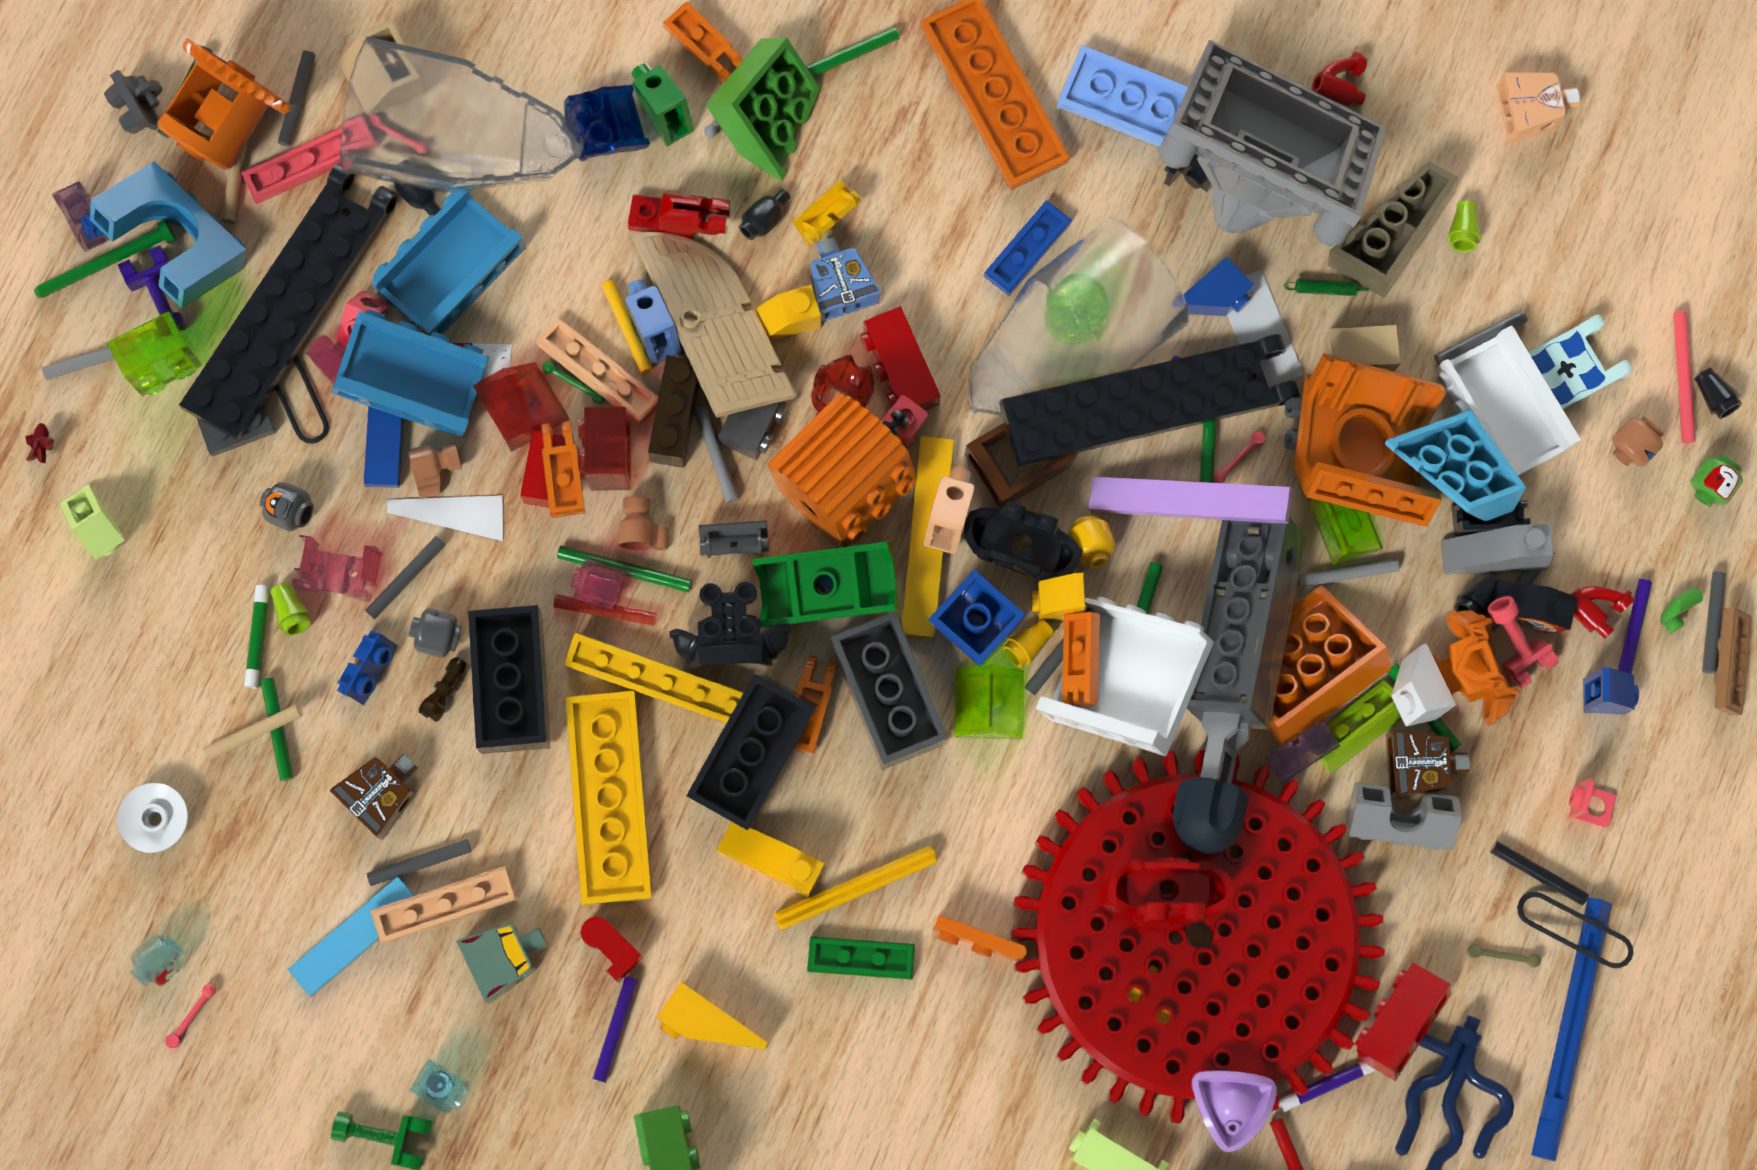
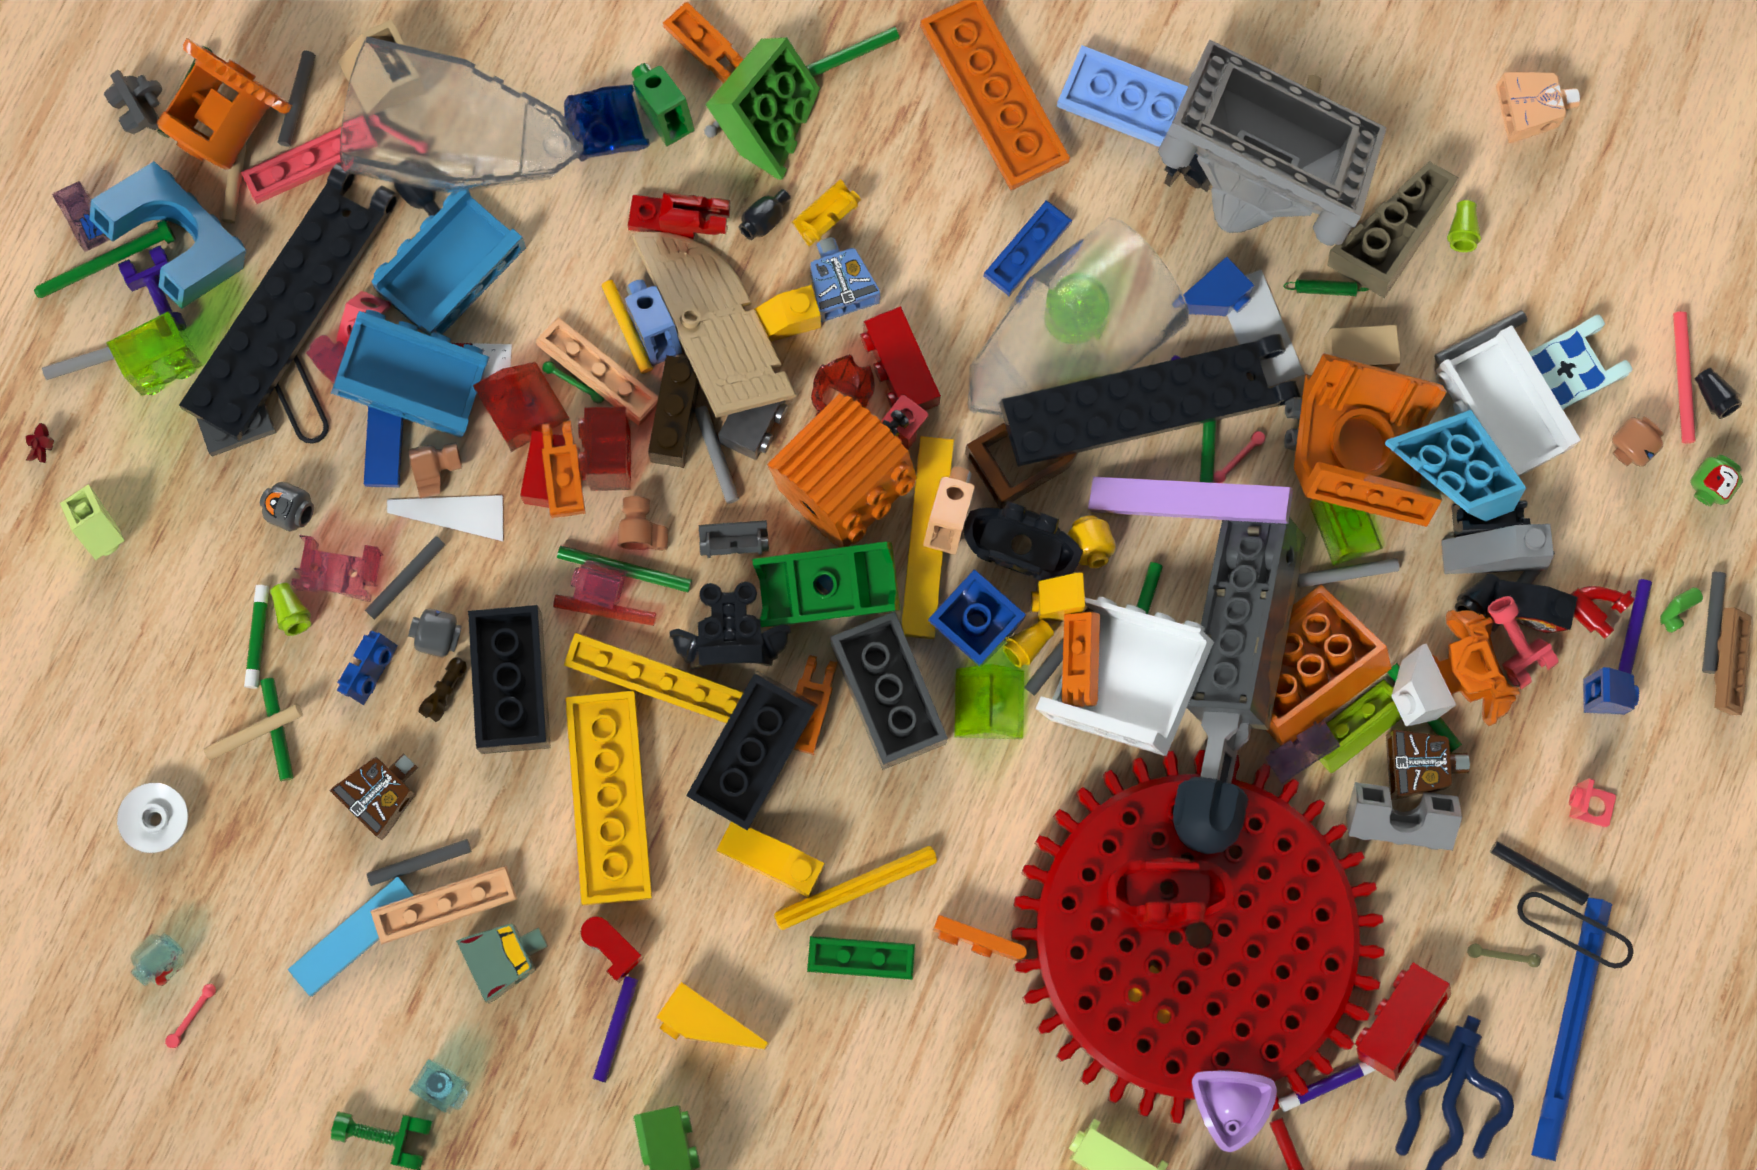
red plant [1311,52,1367,106] -> none

